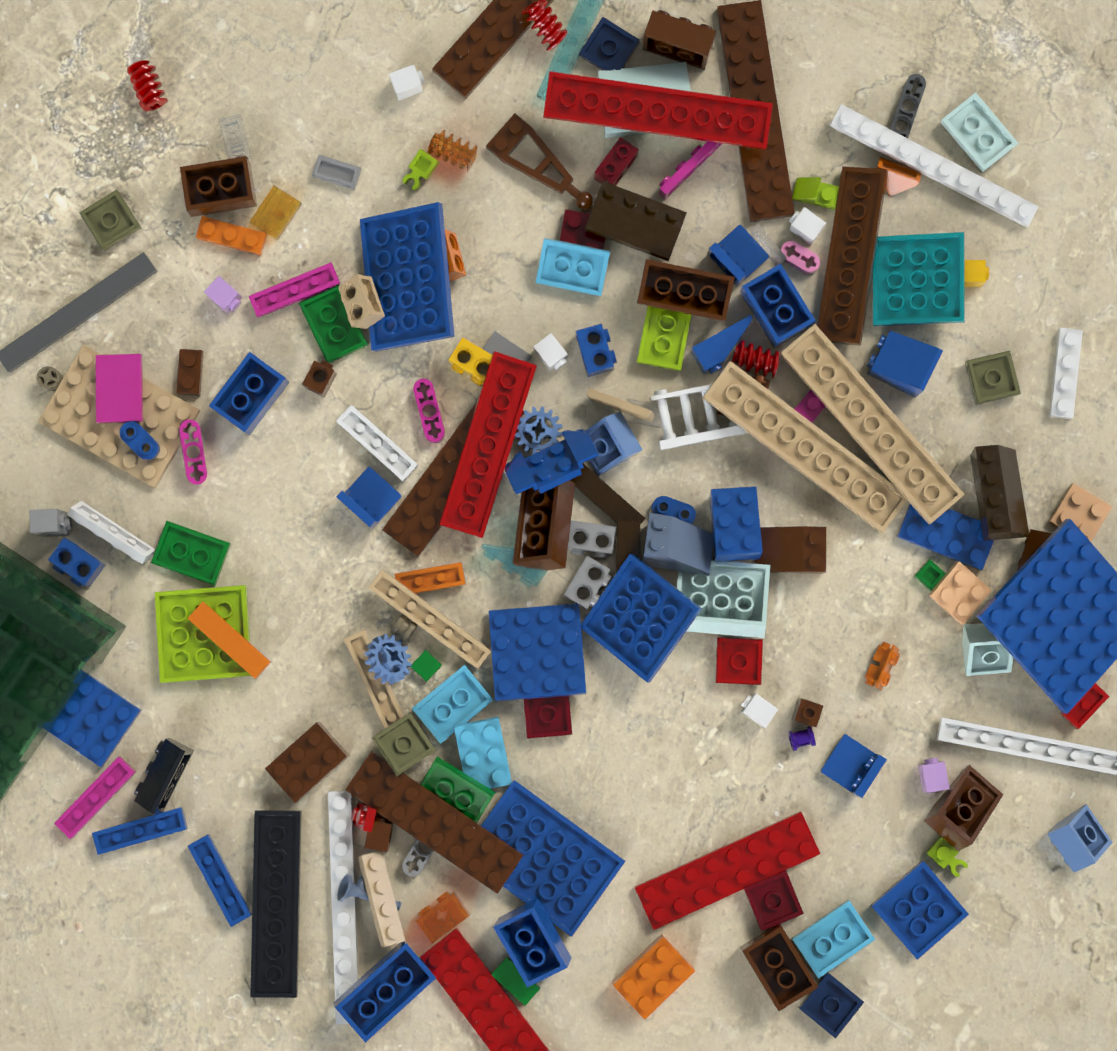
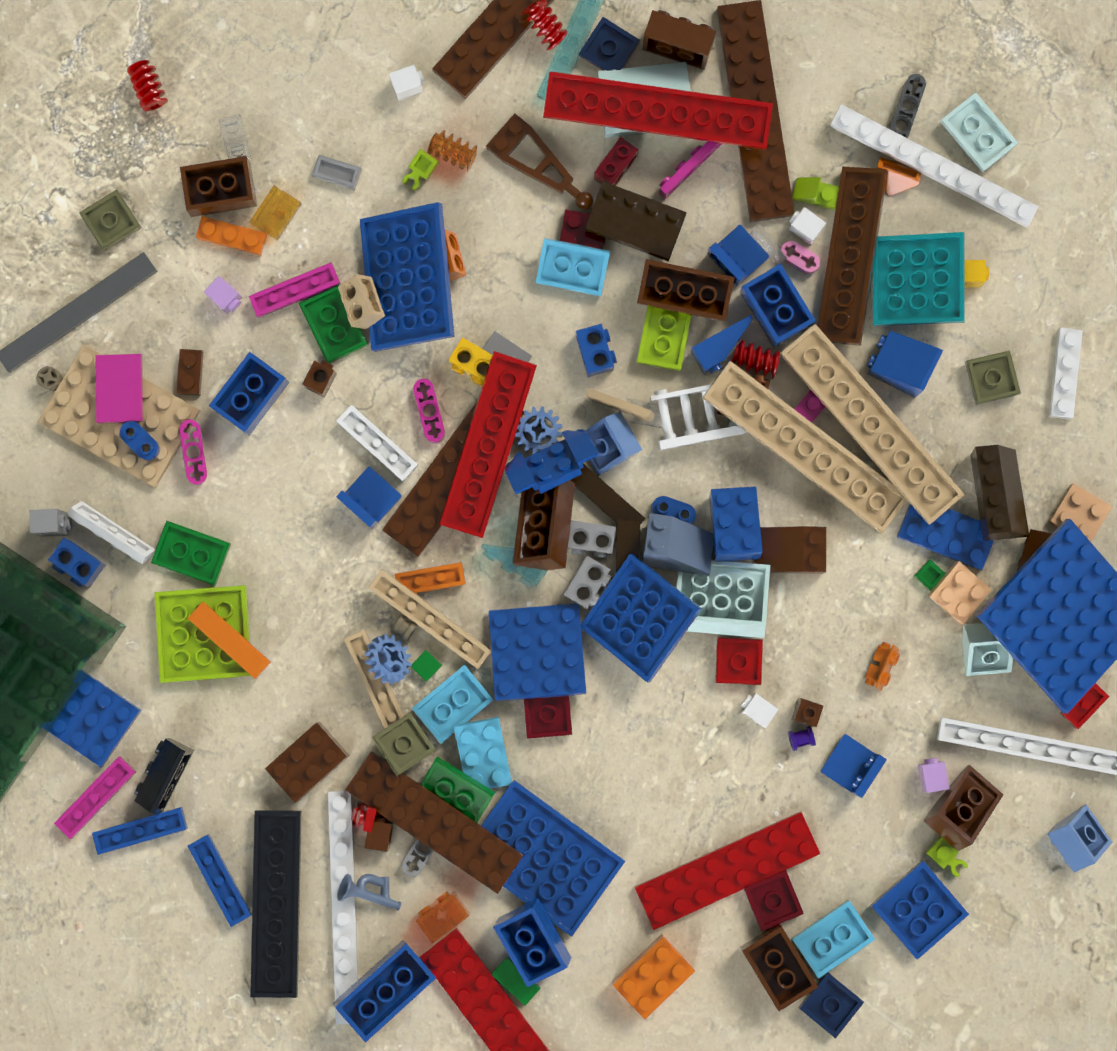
tan plate [358,851,405,948] -> none
white brick [533,333,568,371] -> none

